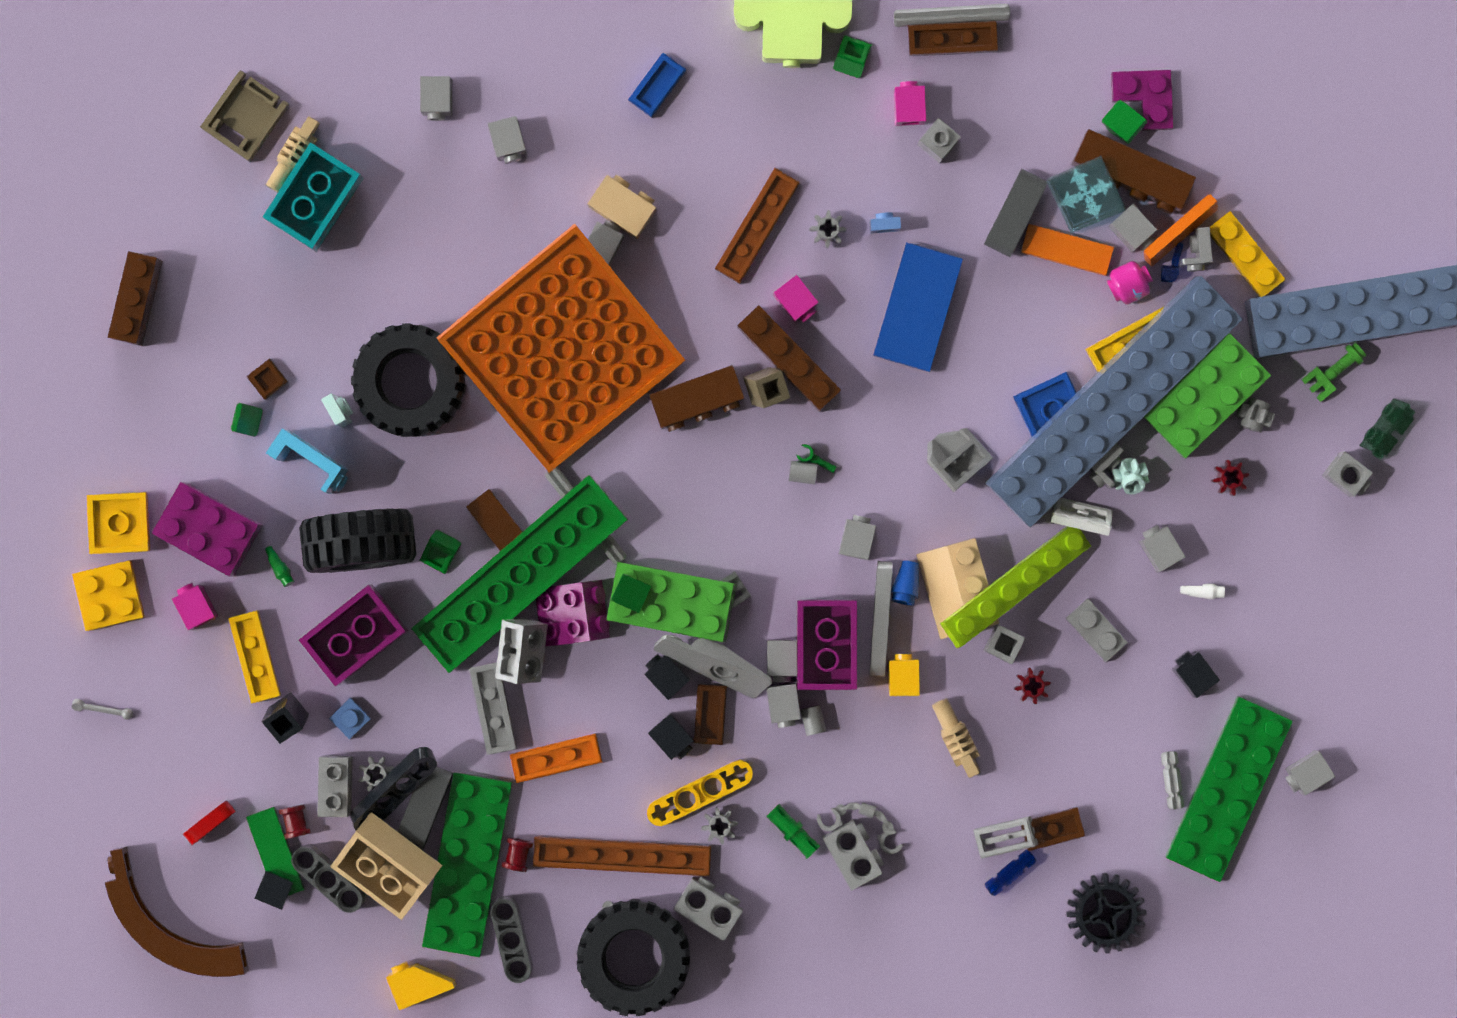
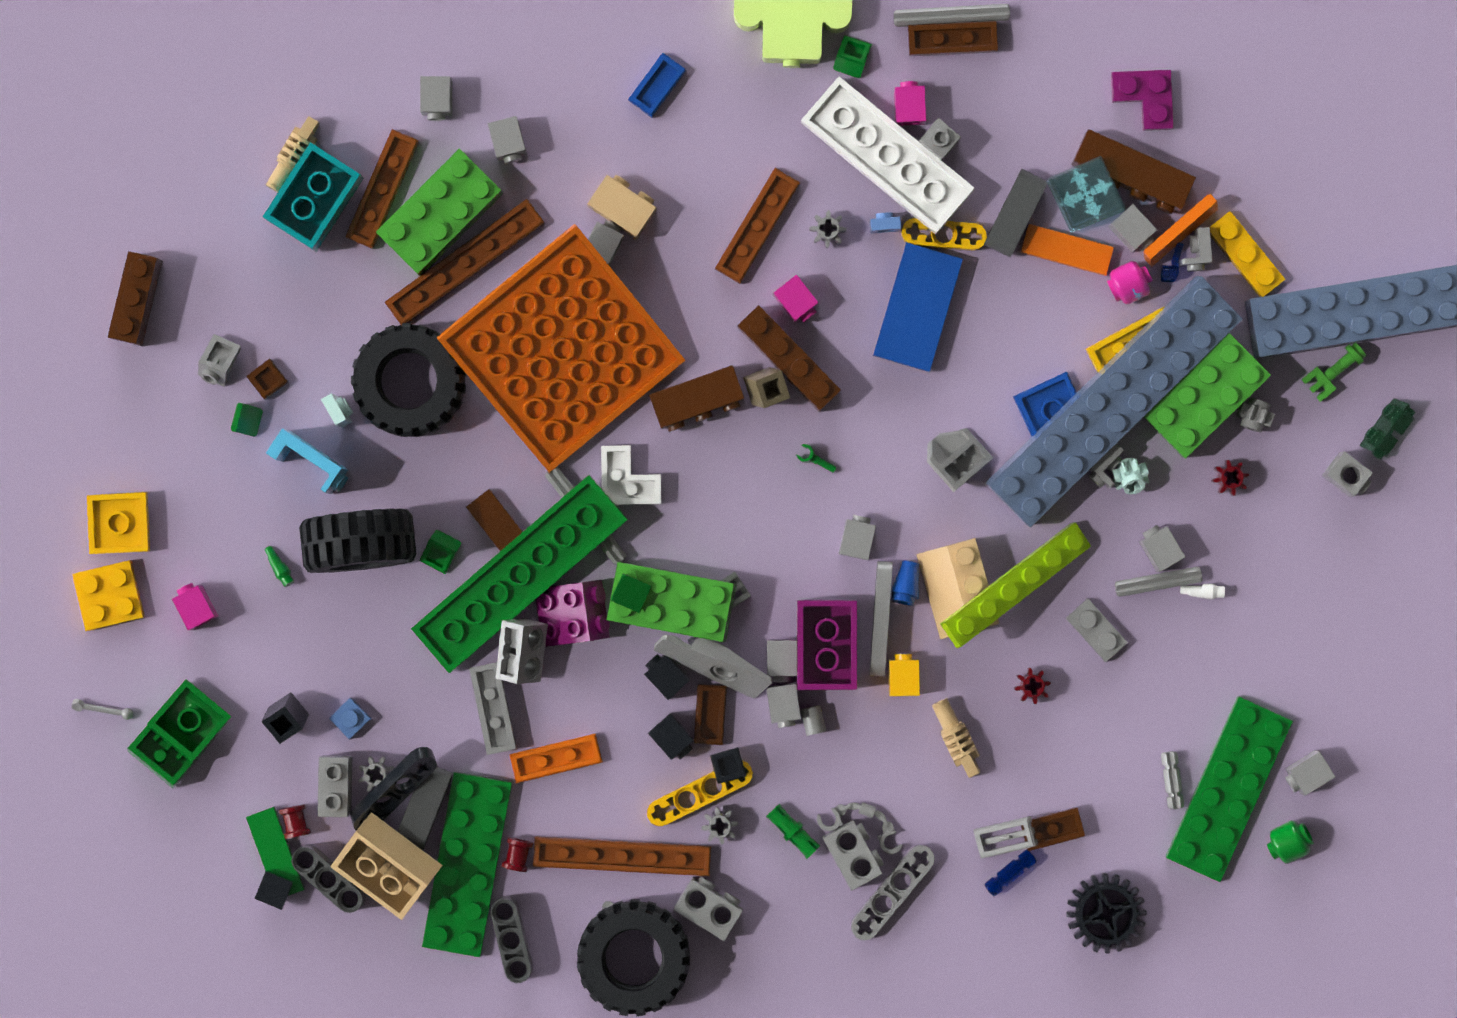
reddish brown arch [105,846,249,977] -> none
magenta brick [152,482,263,577] -> none
red beam [183,800,236,846] -> none
dark tan container [200,70,290,162] -> none
yellow plate [228,610,281,704] -> none
magenta brick [299,584,409,687] -> none
yellow slope [386,961,457,1010] -> none
light grey hinge [789,461,818,485] -> none
light grey brick [983,624,1025,664] -> none
white tile [1051,498,1113,536] -> none
green slope [1102,100,1148,144] -> none
black brick [1172,650,1220,698] -> none
none -> green slope [127,679,231,789]
none -> light grey bracket [198,334,241,387]
none -> dark orange tile [345,129,419,249]
none -> bright green brick [376,148,503,276]
none -> dark orange tile [385,199,545,325]
none -> white plate [601,445,661,505]
none -> black tile [710,747,746,784]
none -> white plate [801,76,975,234]
none -> light grey beam [851,844,935,940]
none -> yellow beam [901,218,987,251]
none -> light grey axle [1115,567,1202,597]
none -> green head [1267,820,1314,864]

